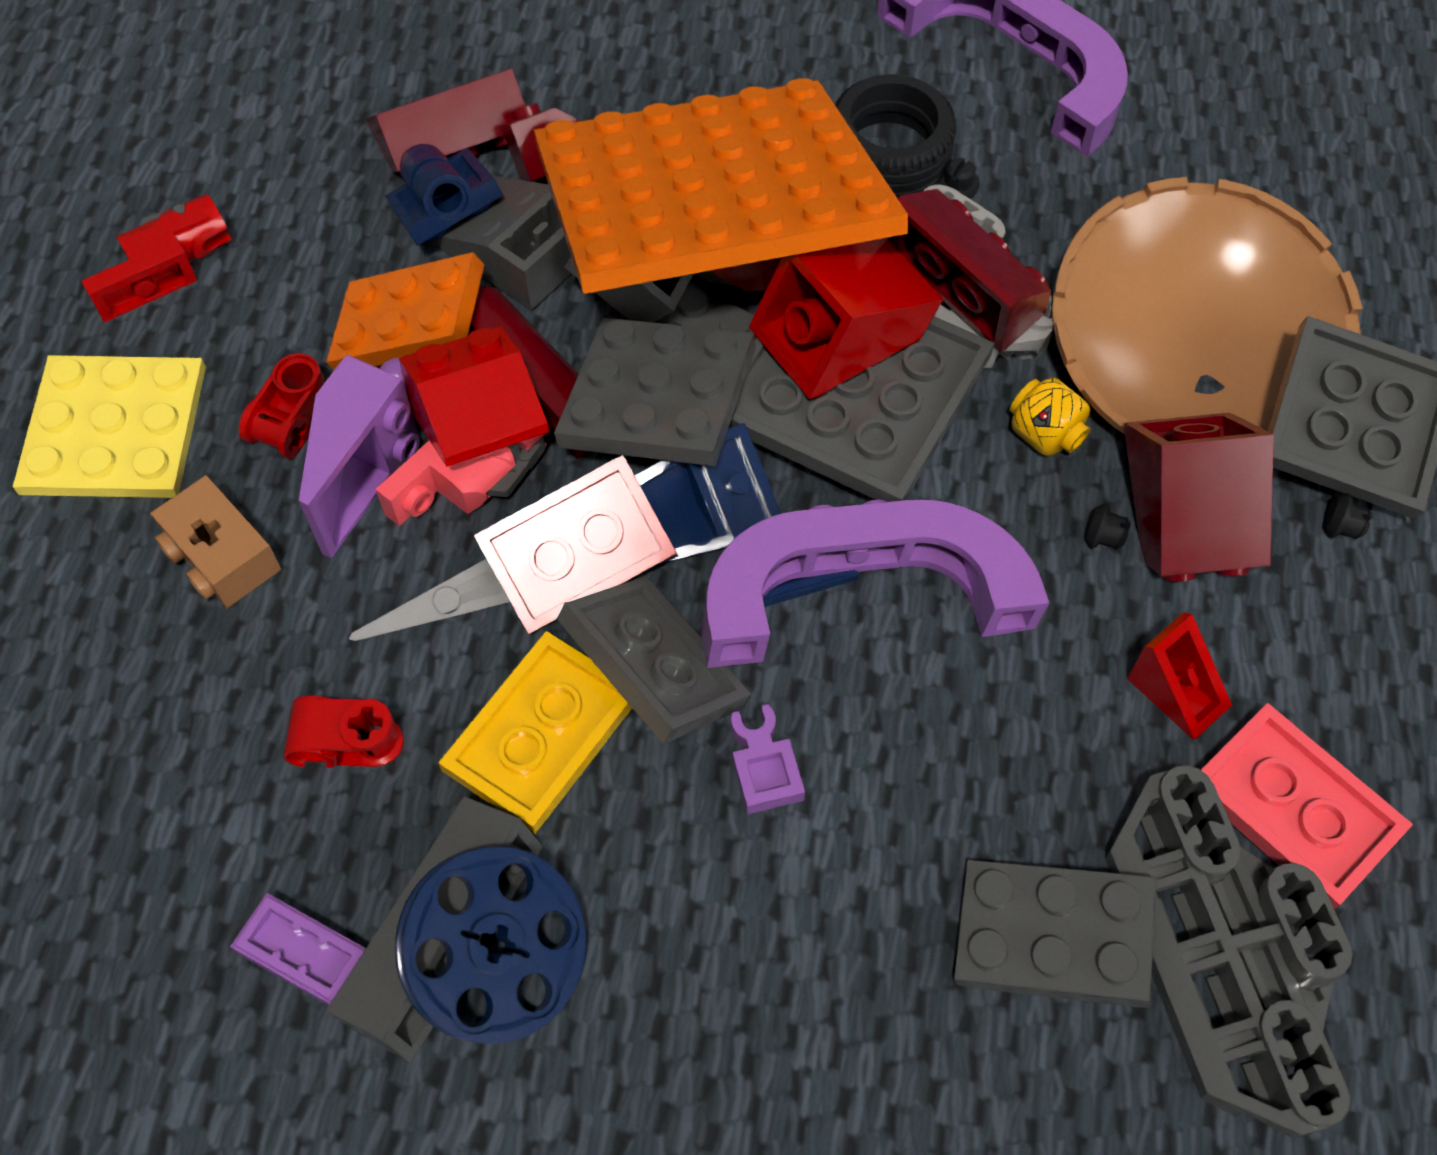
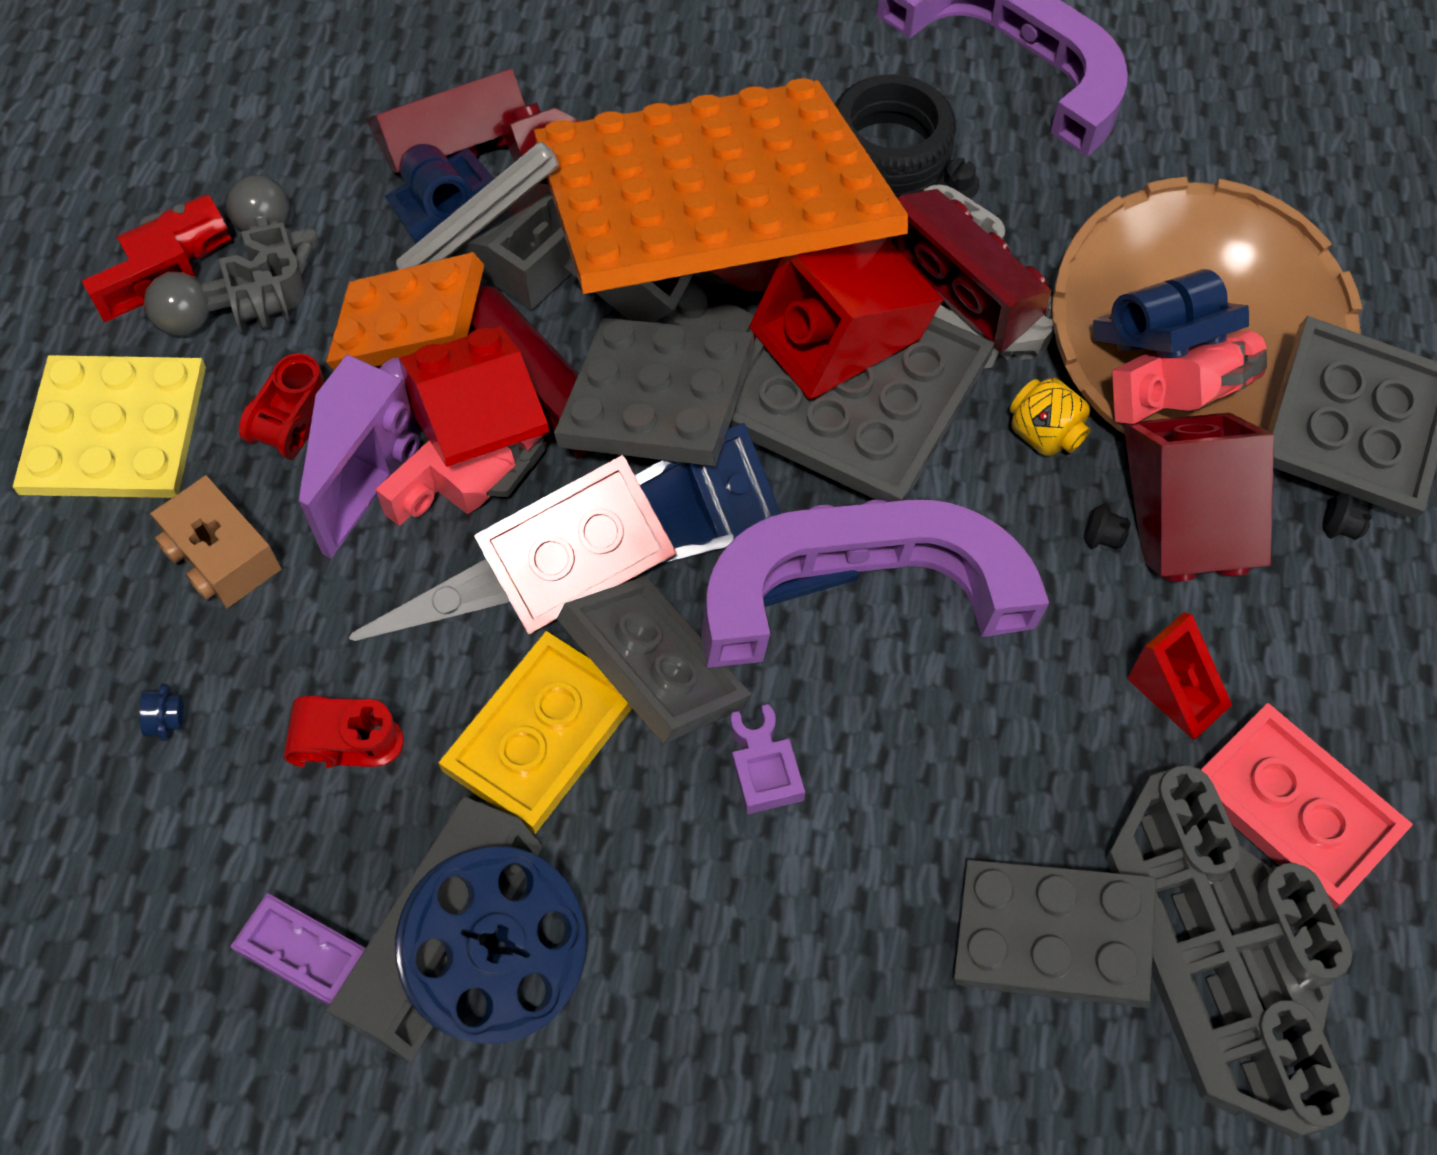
none -> dark blue plate [139,683,184,741]
none -> dark grey piece [144,175,319,336]
none -> light grey axle [396,142,559,270]
none -> dark blue plate [1093,269,1249,358]
none -> coral plate [1112,330,1267,424]

